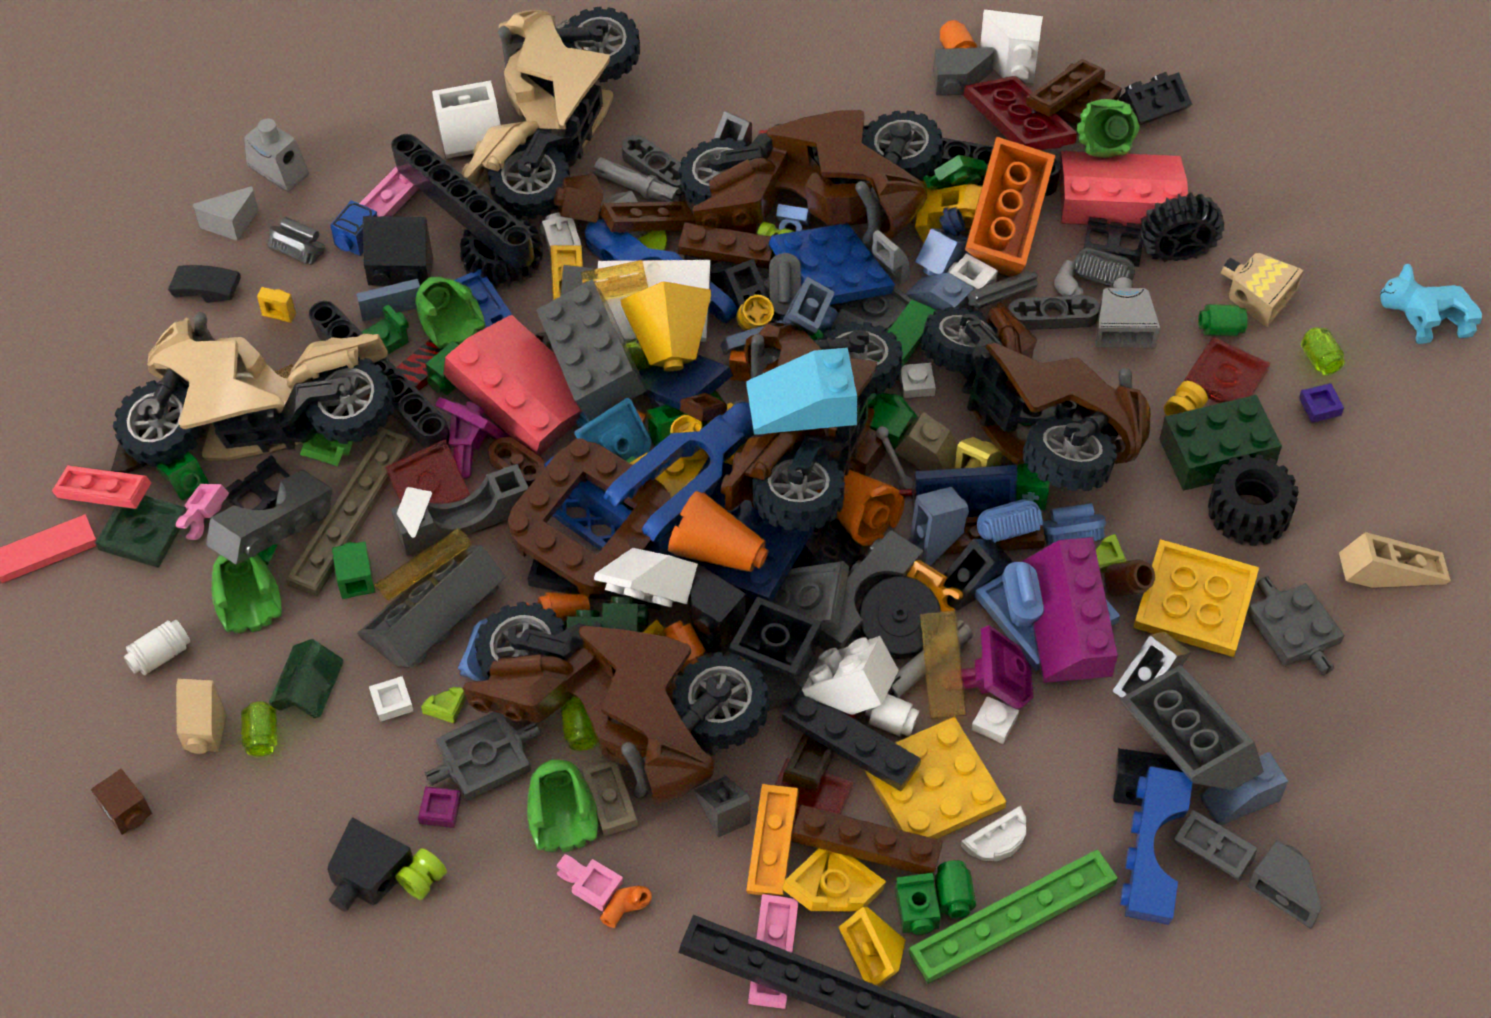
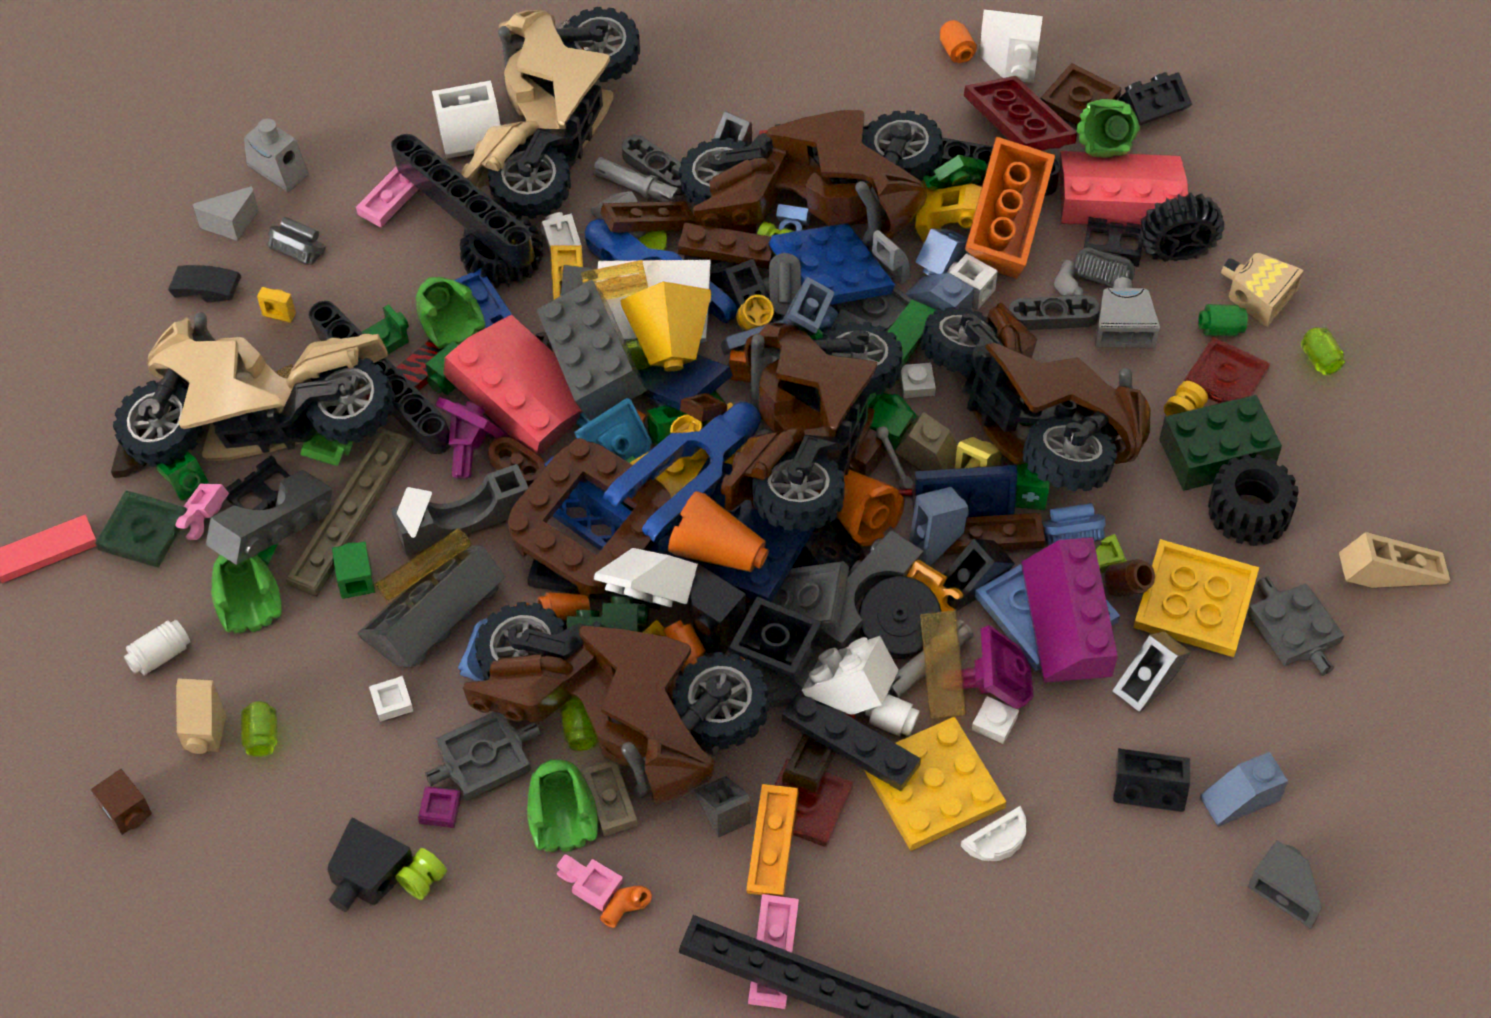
coral tile [52,465,151,509] -> none
clear green panel [268,639,343,718] -> none
blue brick [330,200,378,256] -> none
sand blue tile [356,279,420,321] -> none
black slope [363,216,433,286] -> none
clear red tile [385,439,470,504] -> none
lime tile [421,687,467,724] -> none
reddish brown slope [554,174,604,223] -> none
medium azure slope [746,347,857,435] -> none
yellow plate [782,849,886,911] -> none
reddish brown plate [791,805,943,875] -> none
yellow slope [839,907,906,986] -> none
green brick [895,873,941,935] -> none
bright green plate [909,849,1118,984] -> none
dark grey slope [933,47,994,95] -> none
green brick [935,860,976,919] -> none
dark blue plate [940,206,966,237] -> none
dark grey axle [967,271,1038,309] -> none
medium blue piece [977,499,1043,543] -> none
medium blue piece [1002,562,1044,627] -> none
reddish brown tile [1026,59,1105,117] -> none
dark grey slope [1120,664,1264,790] -> none
blue arch [1120,766,1193,925] -> none
dark grey hinge [1174,810,1257,882] -> none
dark purple plate [1299,383,1344,423] -> none
medium azure animal [1380,264,1482,344] -> none

